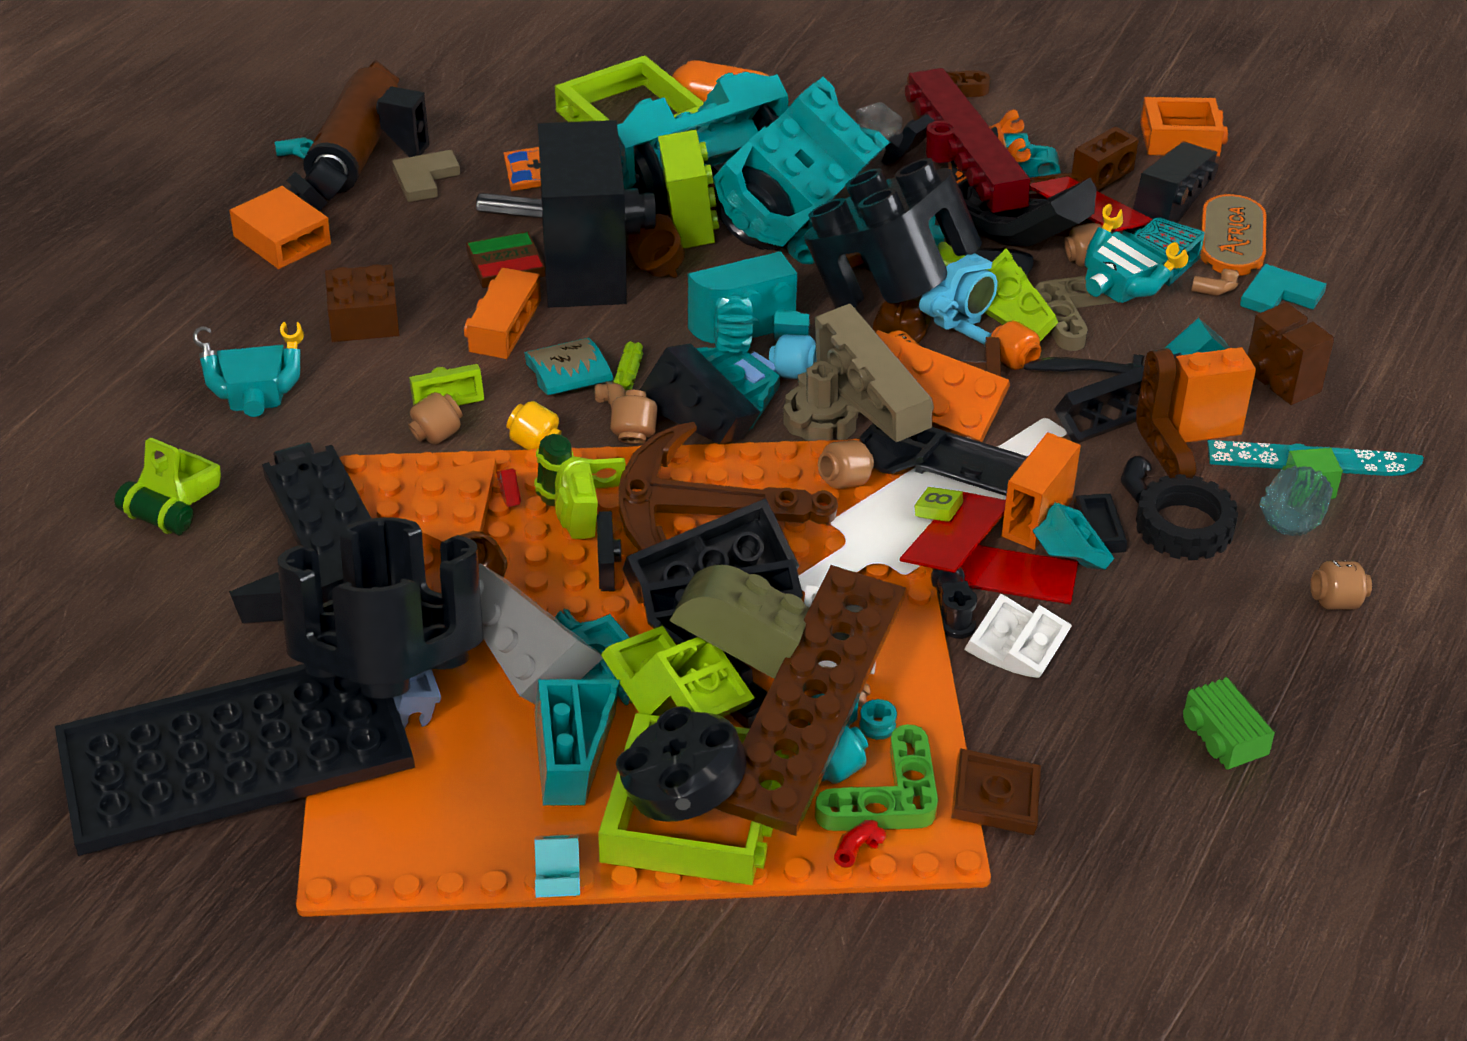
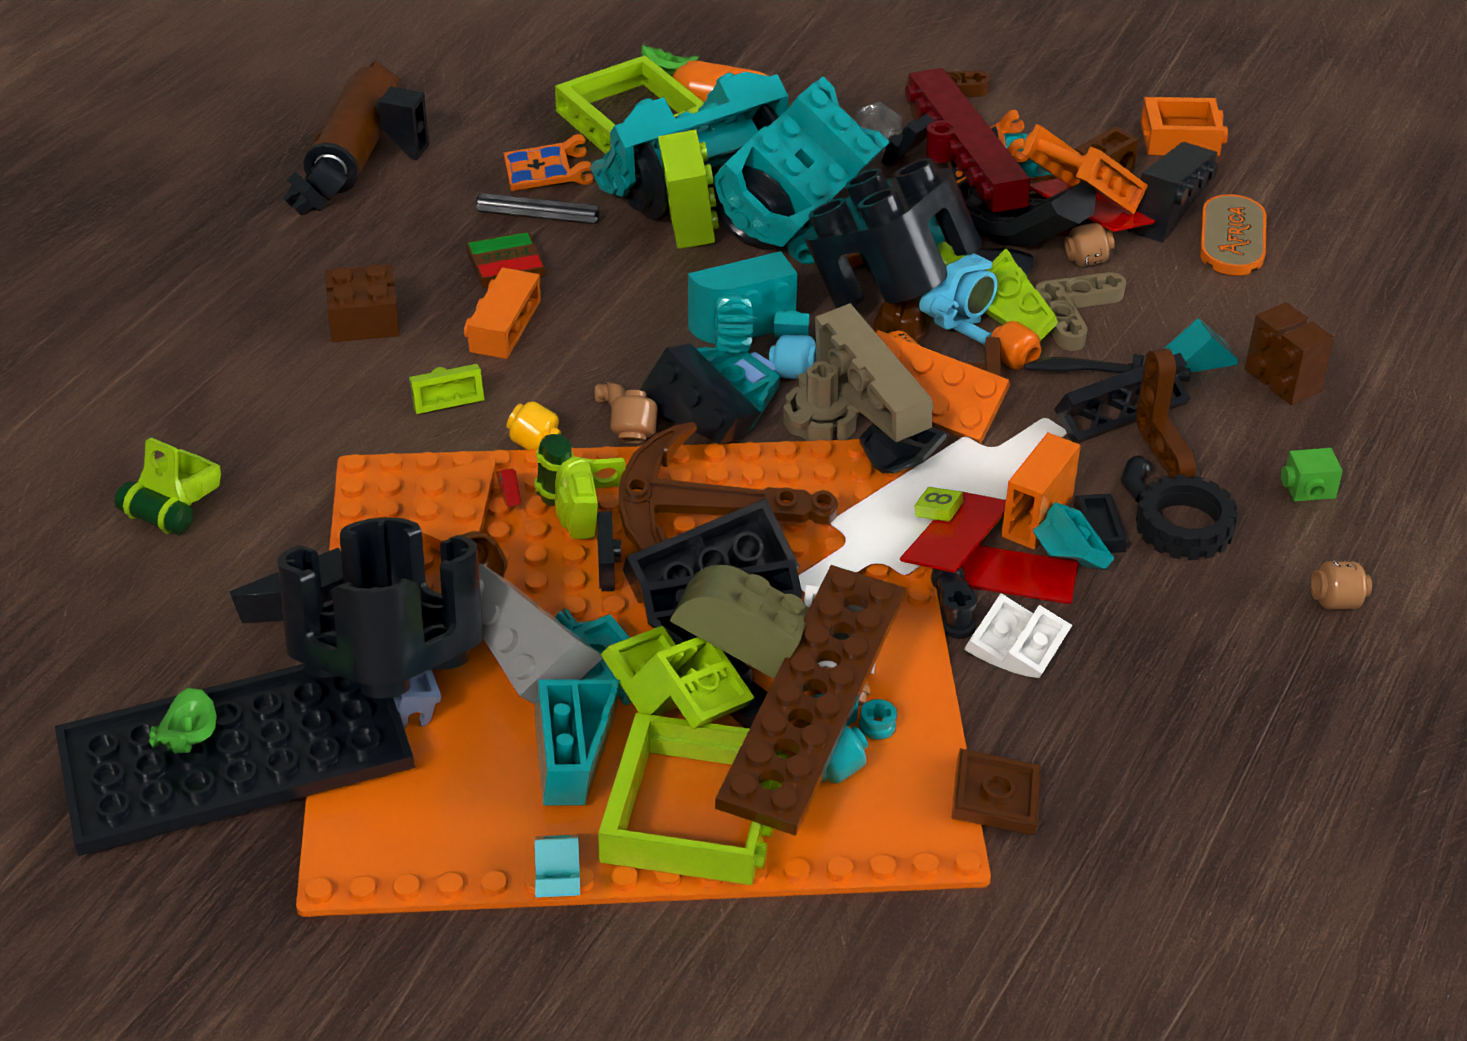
teal torso [193,322,304,417] -> none
orange brick [229,186,331,269] -> none
black hinge [262,442,371,555] -> none
teal arm [274,137,314,159] -> none
dark tan tile [392,150,460,202] -> none
medium nougat head [408,392,463,445] -> none
slope [524,337,613,395] -> none
black brick [538,120,656,308] -> none
lime axle [614,341,643,391] -> none
black piece [616,706,746,822] -> none
reddish brown piece [628,214,685,278] -> none
bright green beam [815,724,938,831] -> none
medium nougat head [818,440,874,489] -> none
red arm [834,820,886,868] -> none
black door [915,428,1028,496] -> none
teal torso [1084,204,1188,303] -> none
teal torso [1122,218,1205,286] -> none
orange brick [1168,347,1256,443] -> none
bright green brick [1183,677,1275,769] -> none
medium nougat arm [1191,269,1239,296] -> none
teal piece [1207,440,1424,476] -> none
teal tile [1240,264,1327,313] -> none
clear light blue hair [1259,465,1333,537] -> none
none -> bright green hat [148,688,217,754]
none -> bright green hat [641,45,700,75]
none -> orange fence [1021,124,1148,214]

